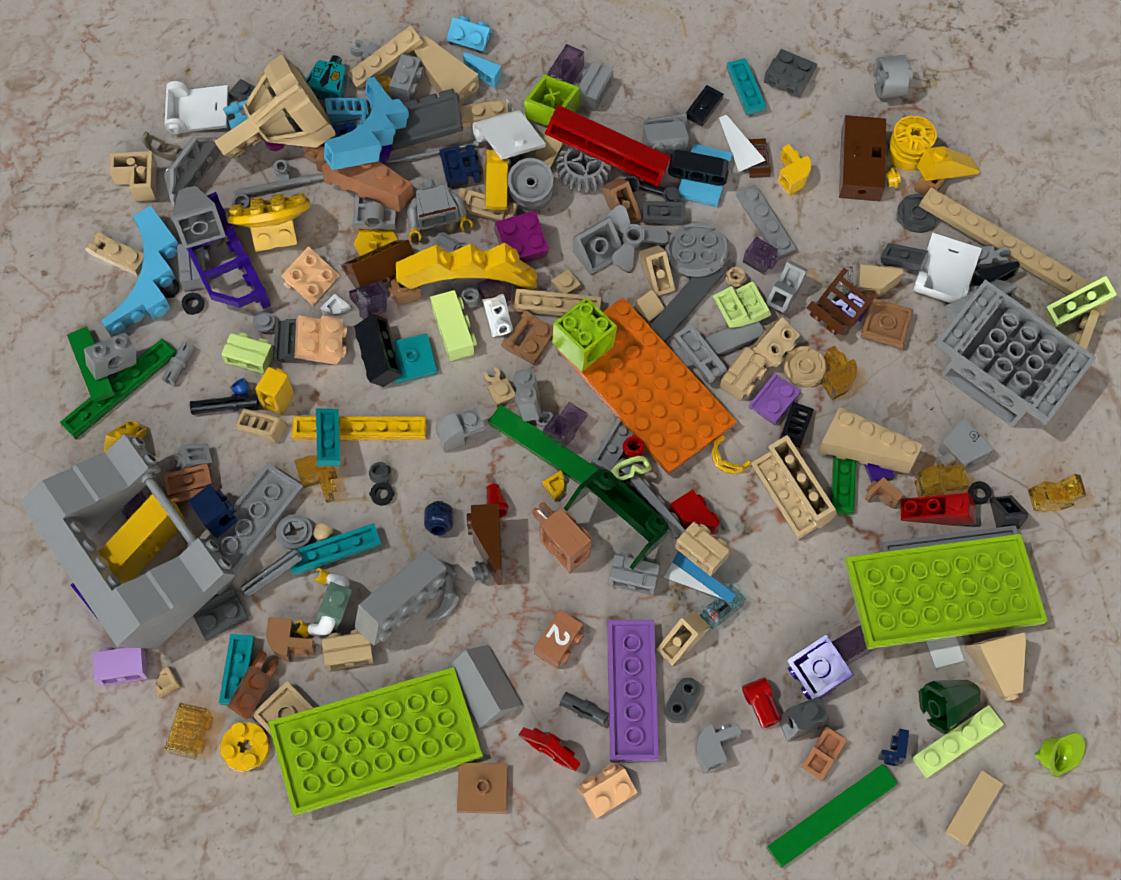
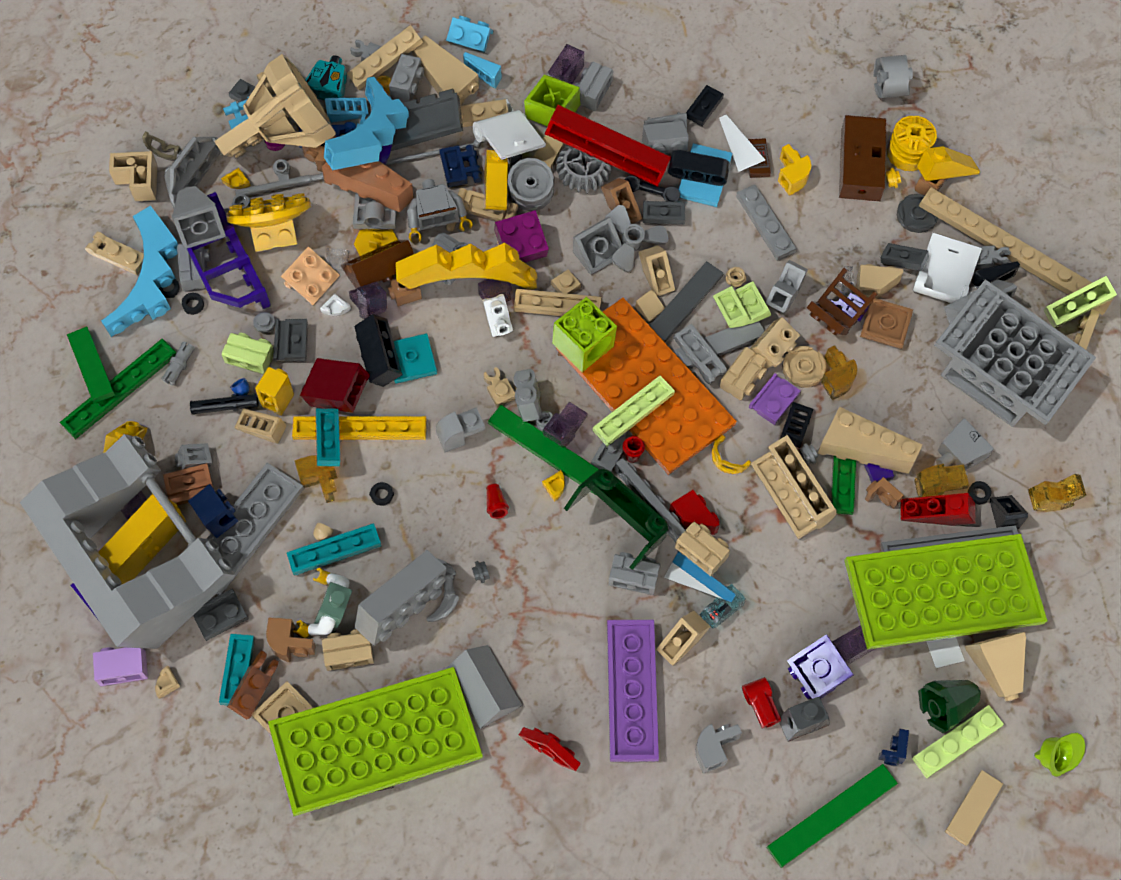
light grey brick [84,333,137,380] -> none
white door [164,81,229,135] -> none
clear yellow brick [165,702,213,760] -> none
yellow plate [220,722,270,772] -> none
dark grey axle [241,549,302,597] -> none
light grey gear [276,514,313,550] -> none
light nougat plate [294,315,347,365] -> none
dark grey plate [369,462,391,483] -> none
dark blue head [424,501,454,536] -> none
yellowish green brick [430,290,477,361] -> none
medium nougat plate [457,763,508,814] -> none
light grey plate [461,287,481,308] -> none
reddish brown slope [467,504,502,585] -> none
medium nougat plate [501,311,553,365] -> none
nougat brick [532,502,591,573] -> none
nougat brick [534,610,584,669] -> none
dark grey pin [559,691,609,727] -> none
light nougat bracket [577,763,637,819] -> none
yellowish green helmet [611,456,652,481] -> none
dark grey plate [664,678,700,723] -> none
light grey tile [665,223,729,277] -> none
teal plate [726,58,766,115] -> none
clear purple brick [743,237,778,275] -> none
dark grey plate [764,49,817,98] -> none
nougat slope [801,727,847,781] -> none
none -> yellow tile [221,168,251,189]
none -> dark red brick [300,358,370,413]
none -> yellowish green plate [593,376,675,447]
none -> light grey plate [799,443,818,465]

